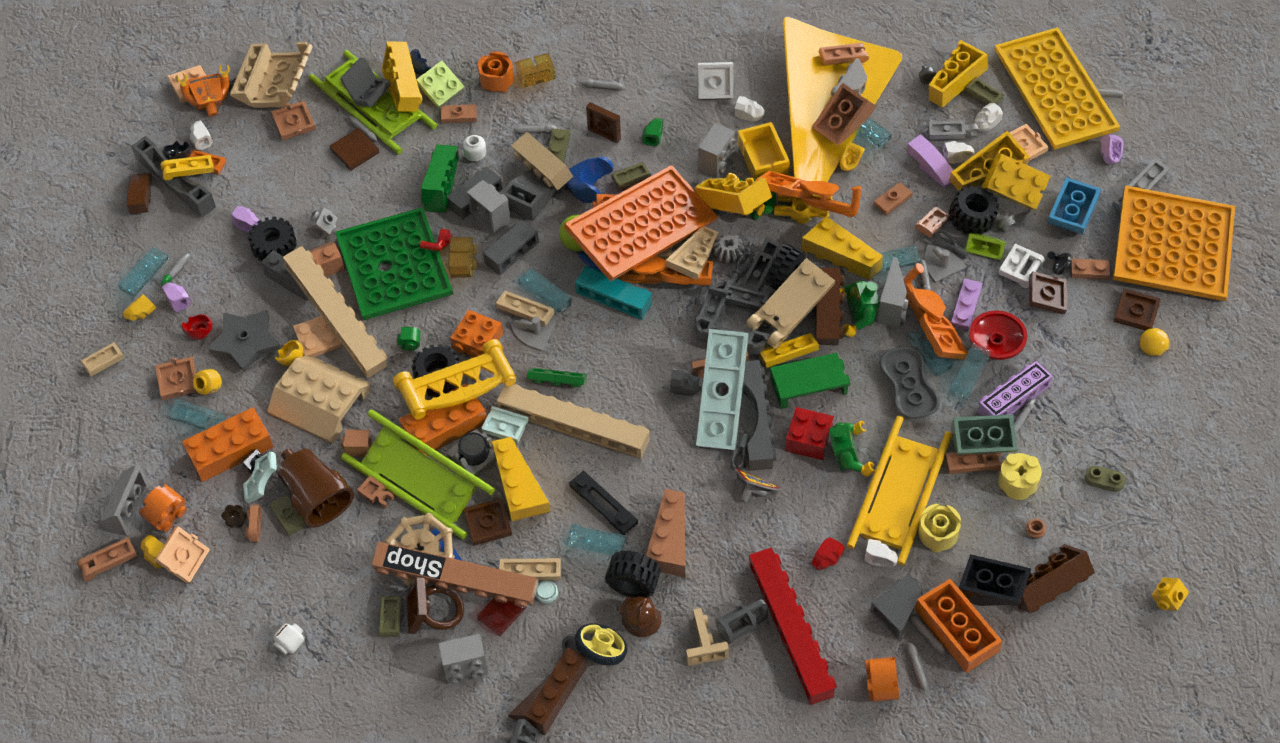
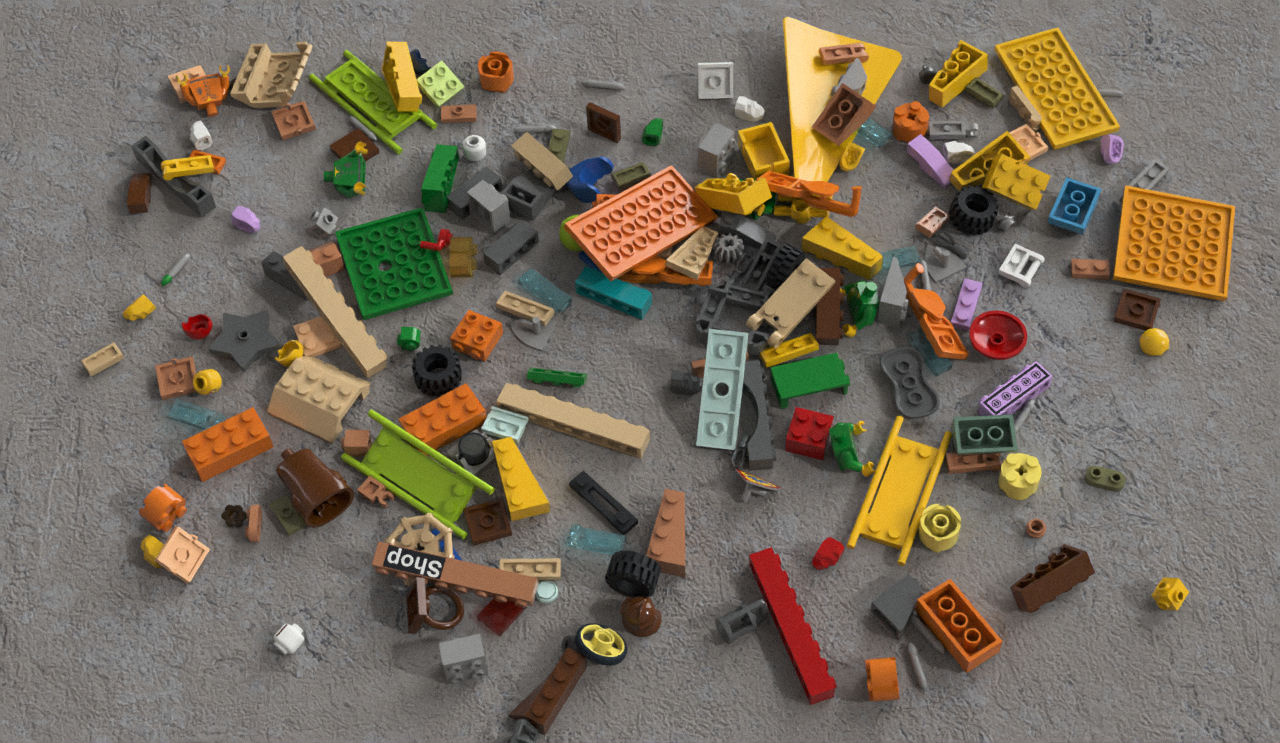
nougat plate [77,537,137,581] -> none
light grey slope [100,465,149,536] -> none
clear light blue plate [118,247,169,297] -> none
black hair [162,141,191,160] -> none
lavender rock [162,283,191,312] -> none
black plate [240,449,263,475] -> none
light aqua tile [243,451,277,504] -> none
black tyre [248,217,297,262] -> none
dark grey bracket [340,58,391,107] -> none
olive plate [378,596,402,637] -> none
yellow piece [393,339,516,419] -> none
clear yellow piece [516,53,556,88] -> none
tan bracket [686,608,729,666] -> none
white rock [865,539,898,568] -> none
nougat plate [874,182,913,215] -> none
clear light blue plate [950,343,991,399] -> none
black slope [959,554,1031,606] -> none
lime slope [965,233,1006,260] -> none
white rock [974,103,1003,132] -> none
tile [1029,271,1067,314] -> none
black piece [1047,251,1071,275] -> none
none -> green torso [324,142,368,198]
none -> dark grey slope [718,211,776,249]
none -> orange brick [892,101,929,144]
none -> tan plate [1009,85,1041,133]

